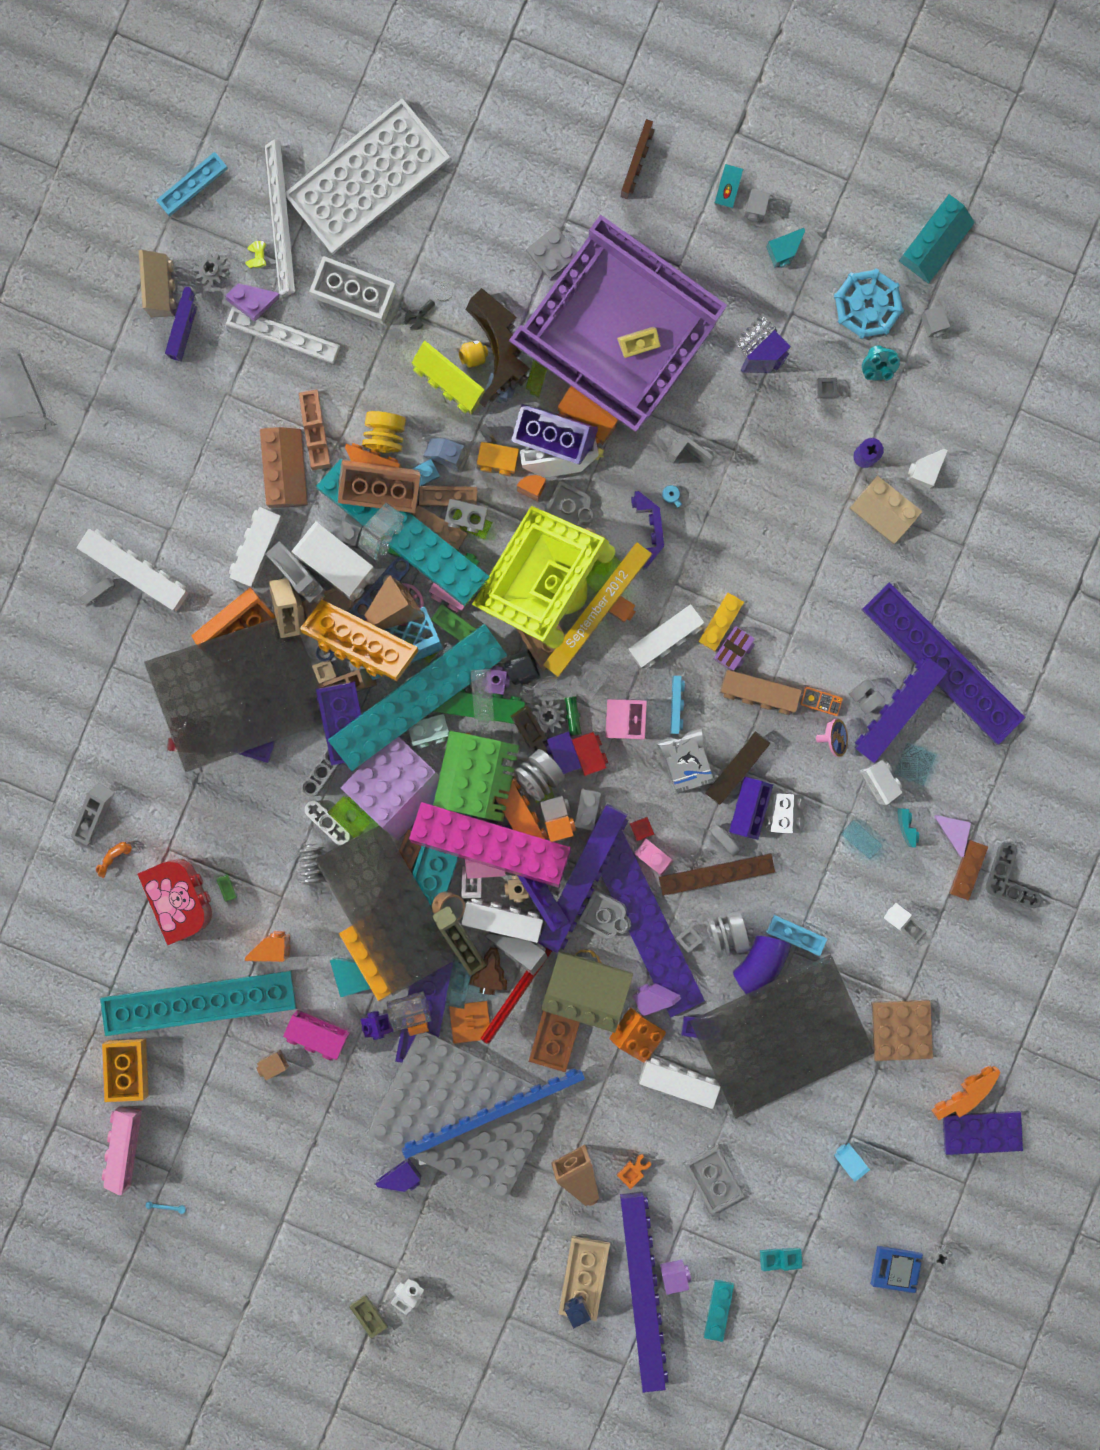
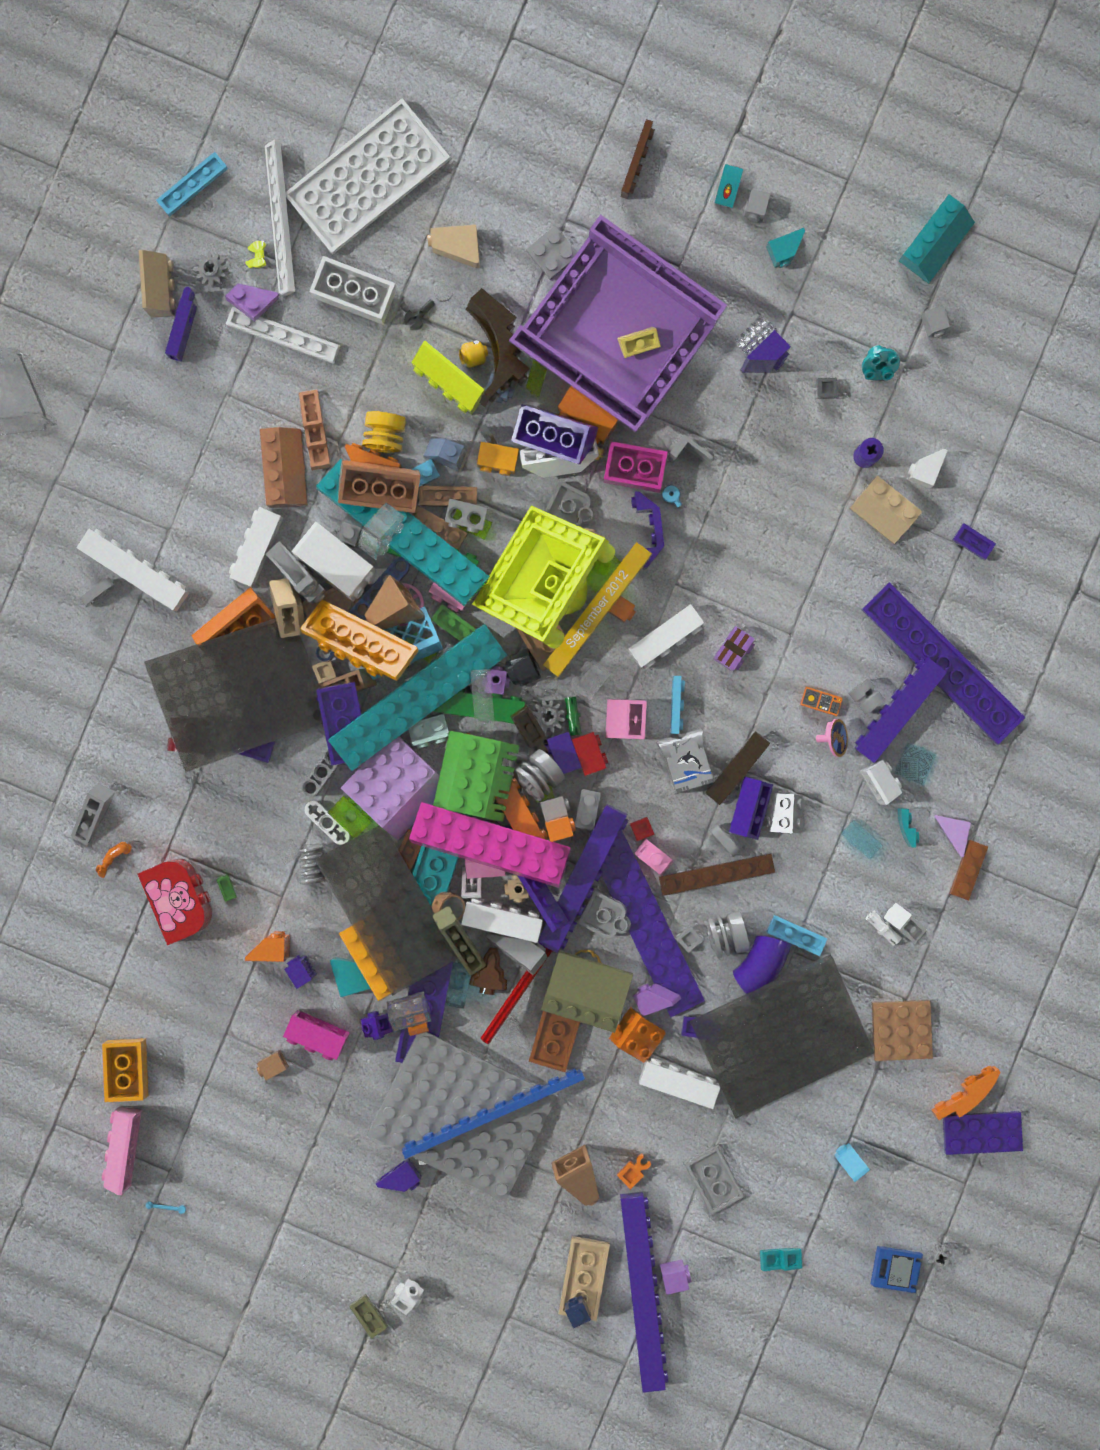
teal plate [100,970,297,1036] -> none
orange piece [449,1001,490,1044] -> none
orange brick [517,475,546,502] -> none
yellow plate [698,593,744,652] -> none
teal plate [704,1279,734,1342] -> none
medium nougat brick [720,670,802,715] -> none
medium azure plate [833,268,904,339] -> none
dark grey beam [986,842,1042,908] -> none
none -> dark purple brick [284,955,317,989]
none -> tan slope [427,225,480,268]
none -> dark pink brick [603,441,668,493]
none -> white pin [866,910,902,946]
none -> dark purple plate [952,523,996,560]

